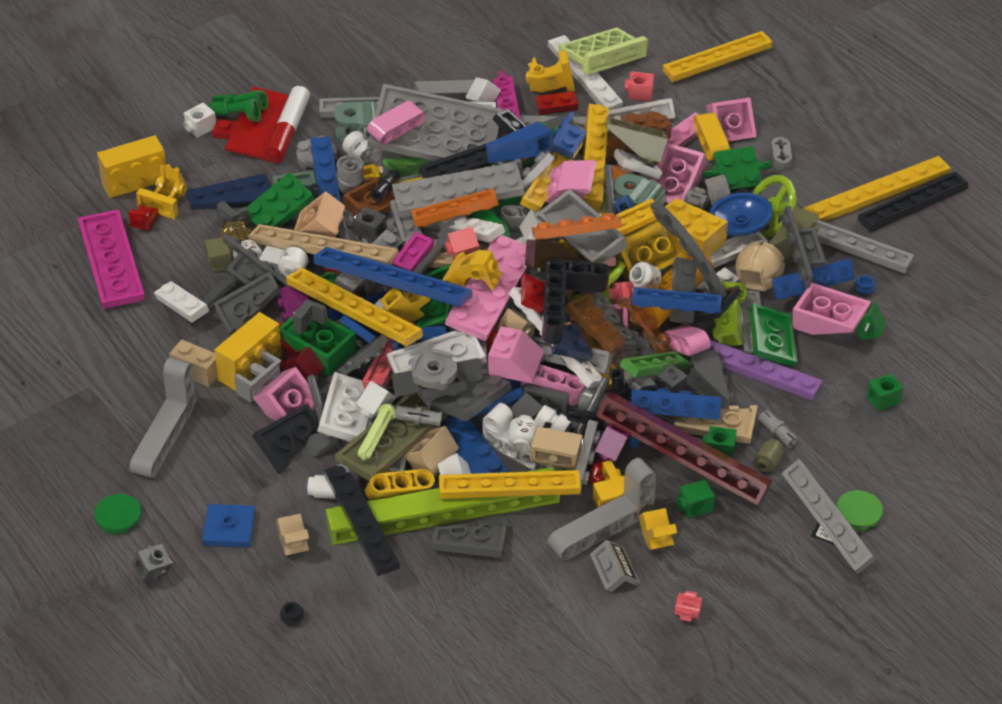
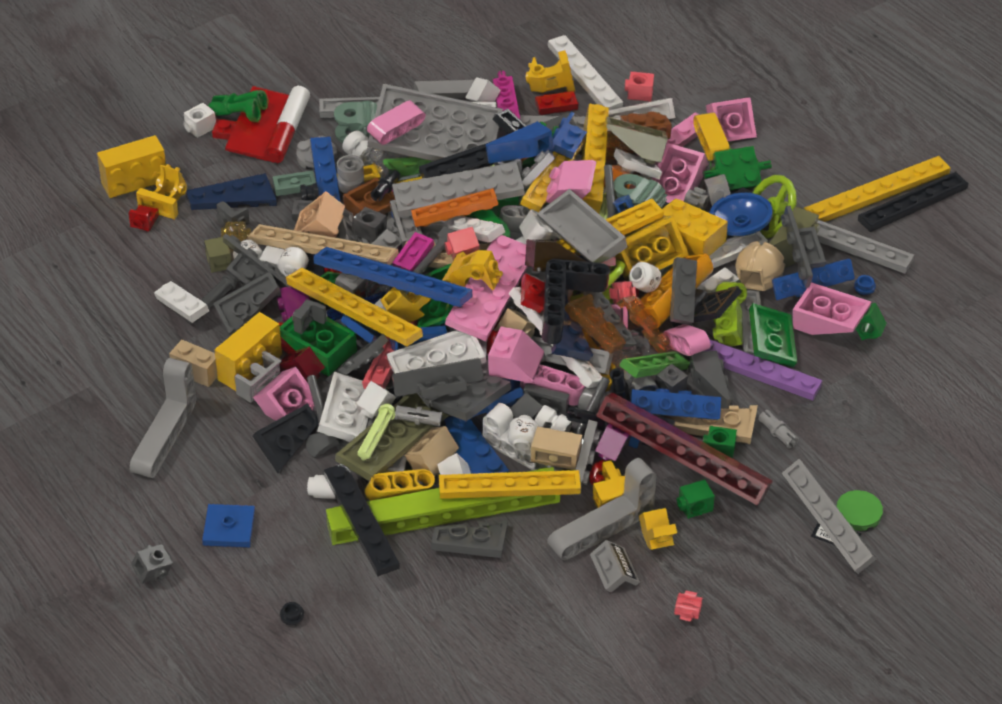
dark pink plate [78,209,145,309] -> none
green tile [94,494,141,535] -> none
green plate [246,172,315,228] -> none
tan brick [276,513,309,555] -> none
light grey plate [411,349,457,391] -> none
orange plate [531,213,622,240] -> none
yellowish green fence [558,28,648,75] -> none
blue plate [632,287,722,314] -> none
dark grey tile [650,201,727,298] -> none
yellow plate [663,31,773,82] -> none
olive brick [753,439,783,472] -> none
light grey beam [771,137,792,170] -> none
green brick [866,373,903,412] -> none

